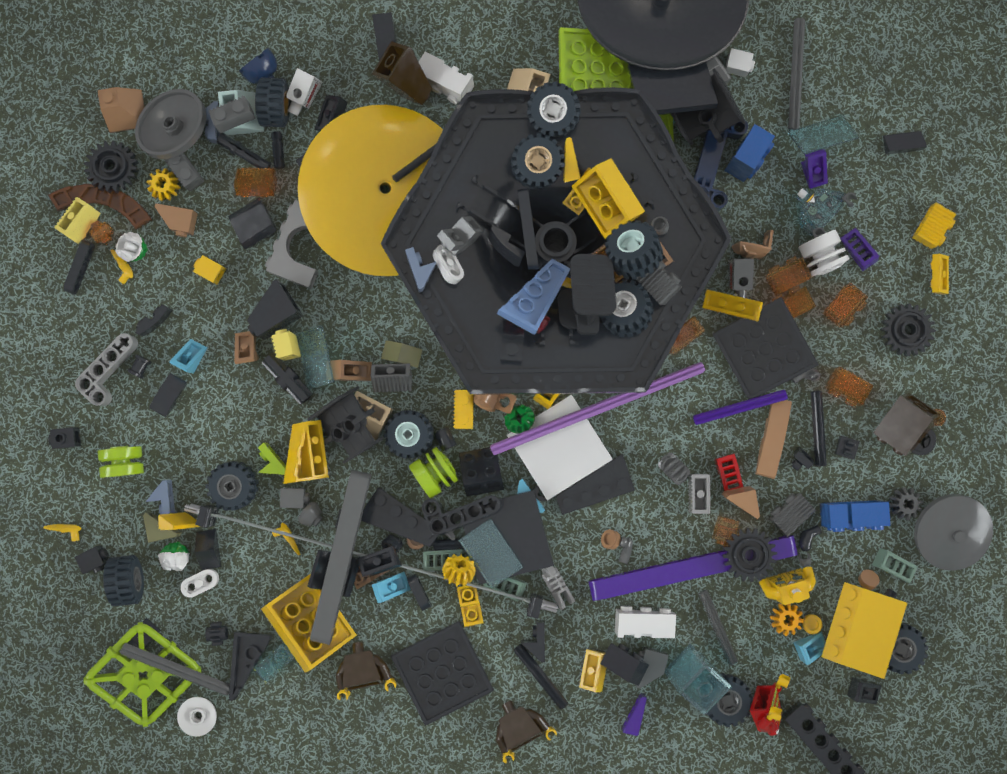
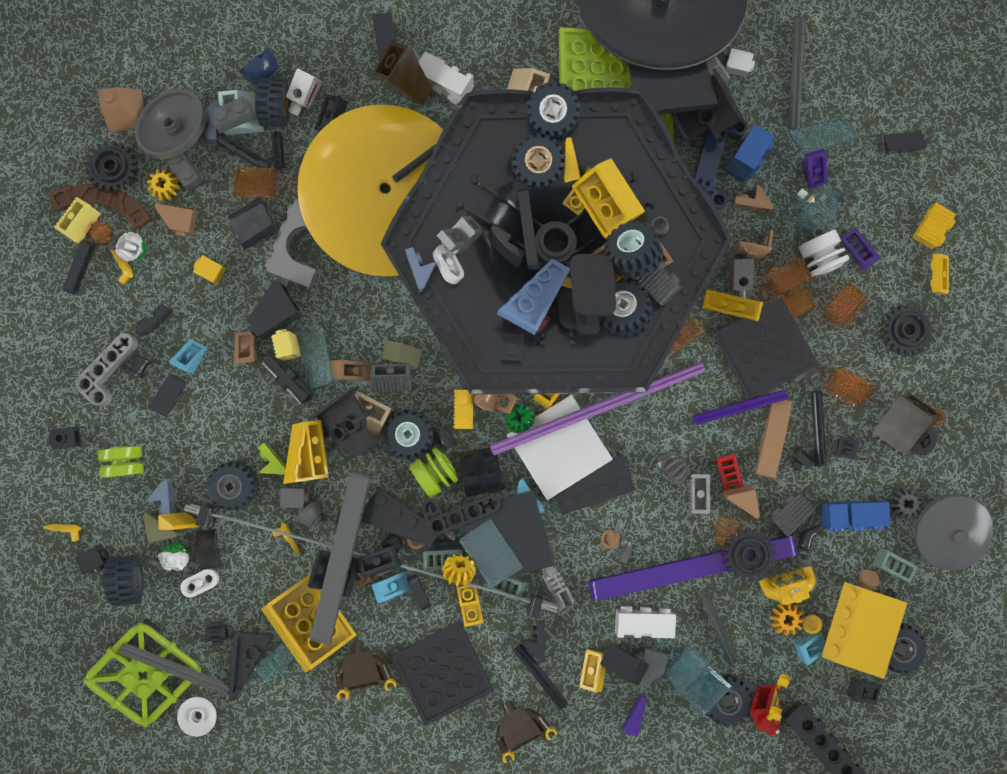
none -> medium nougat slope [732,184,773,213]

